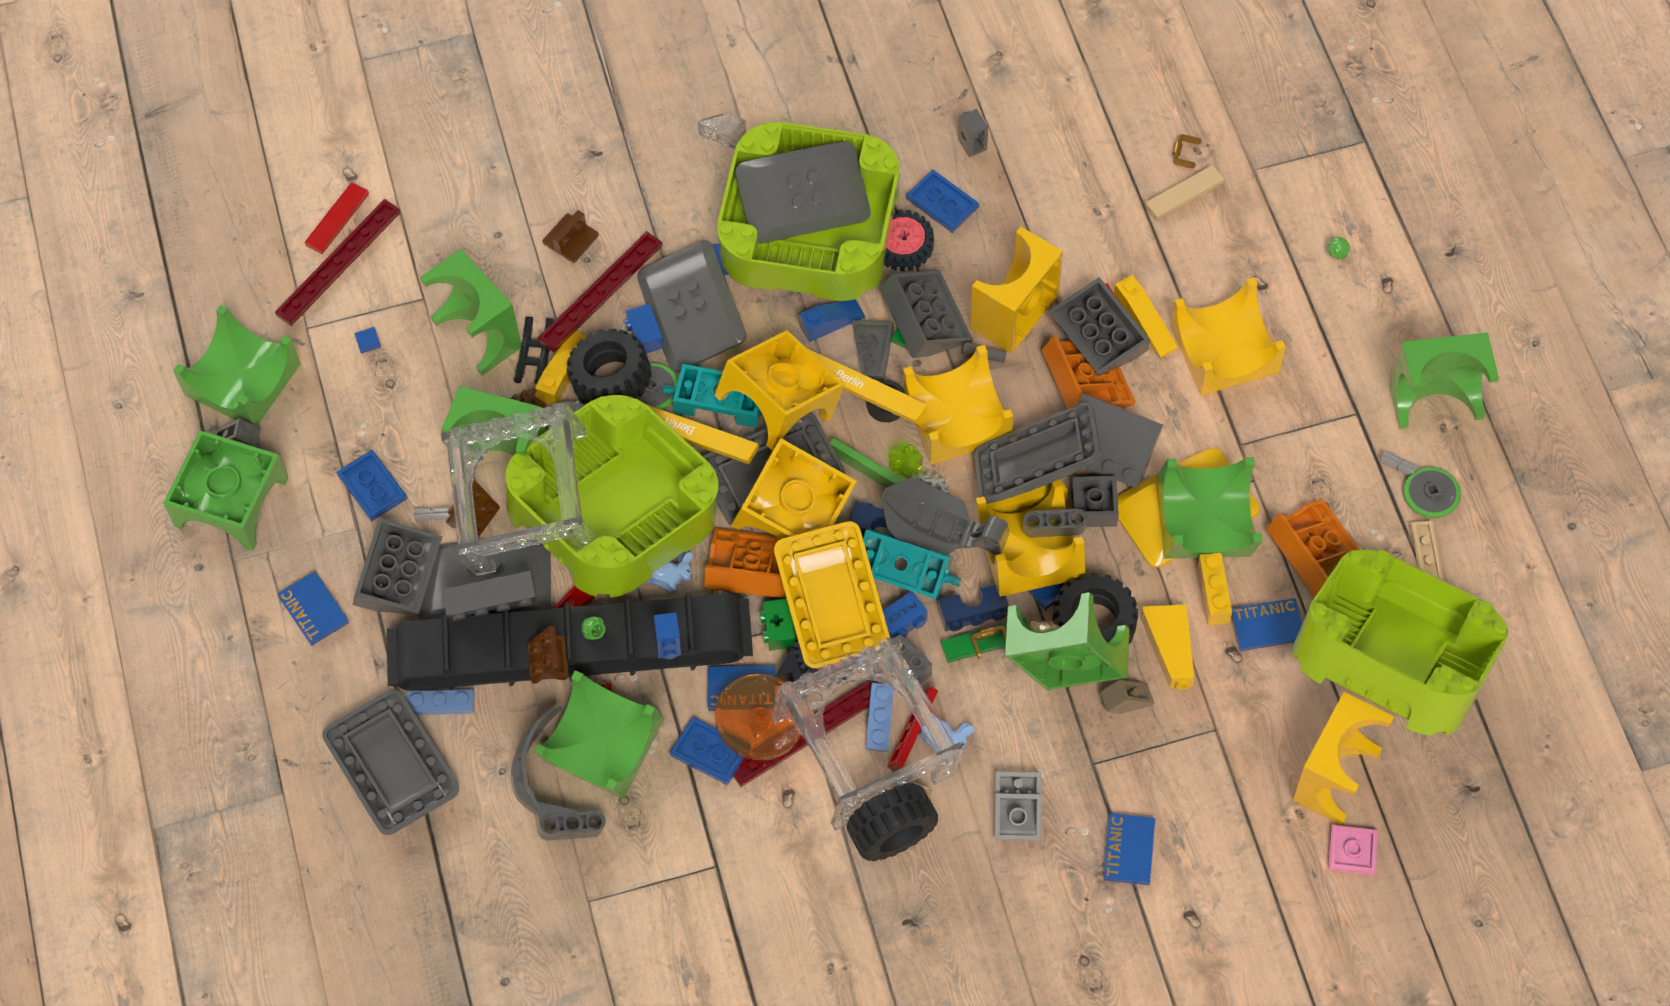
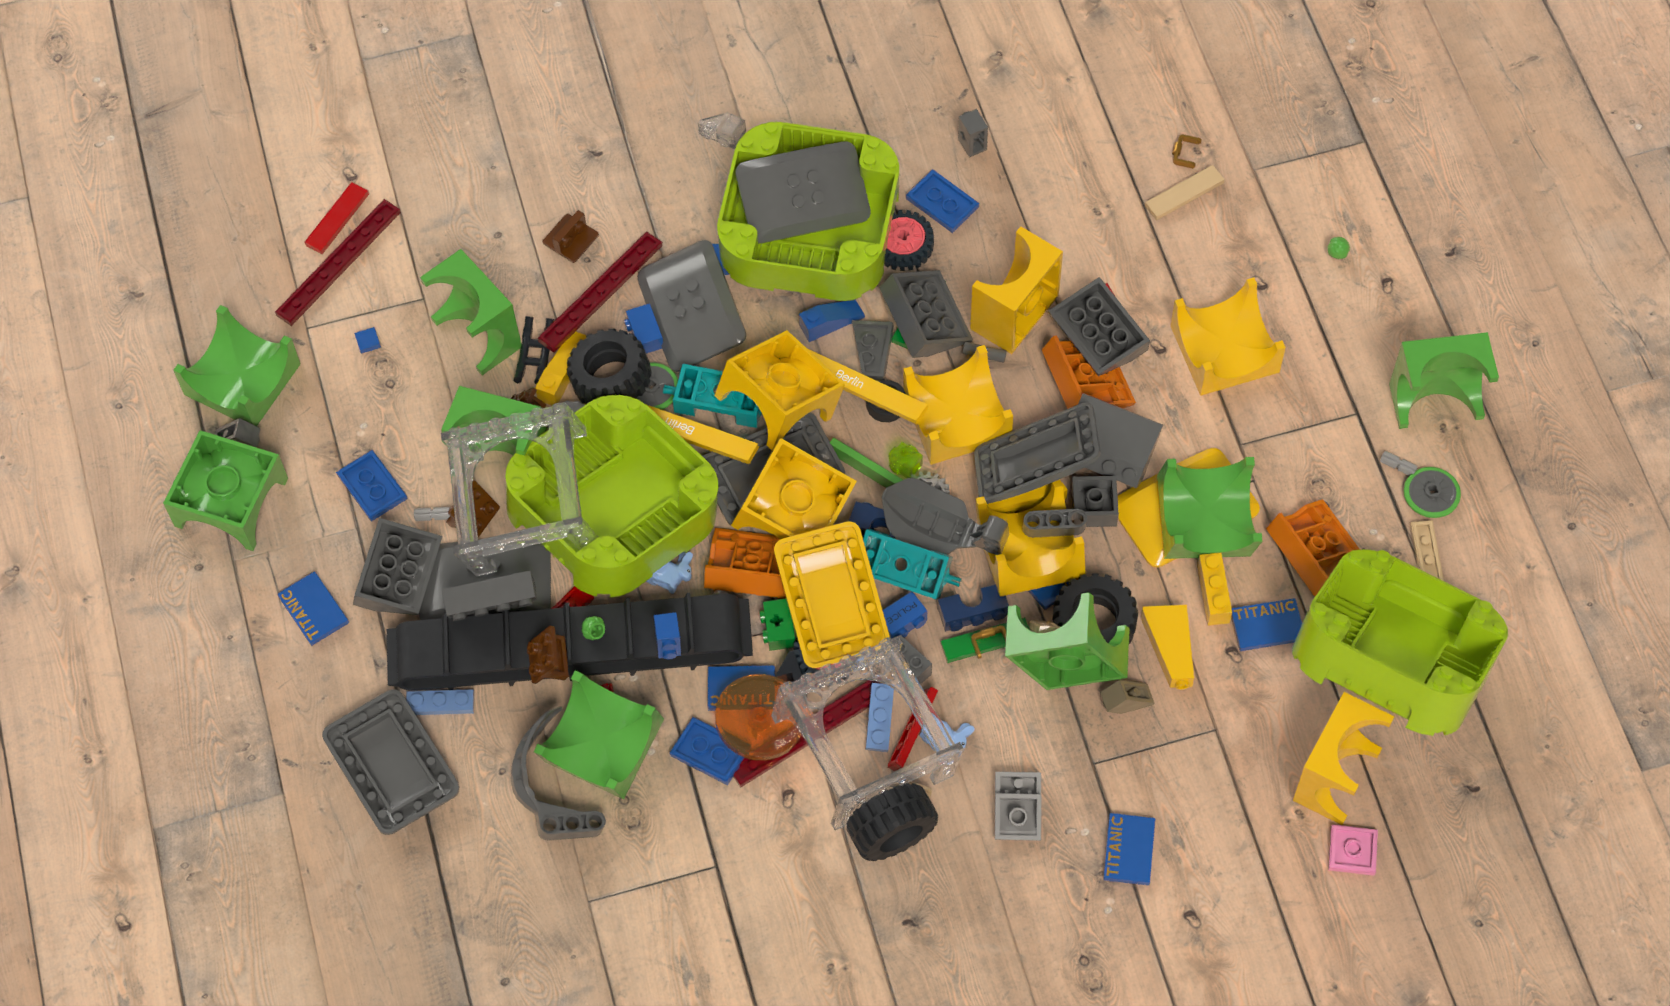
yellow slope [1114,275,1178,359] -> none

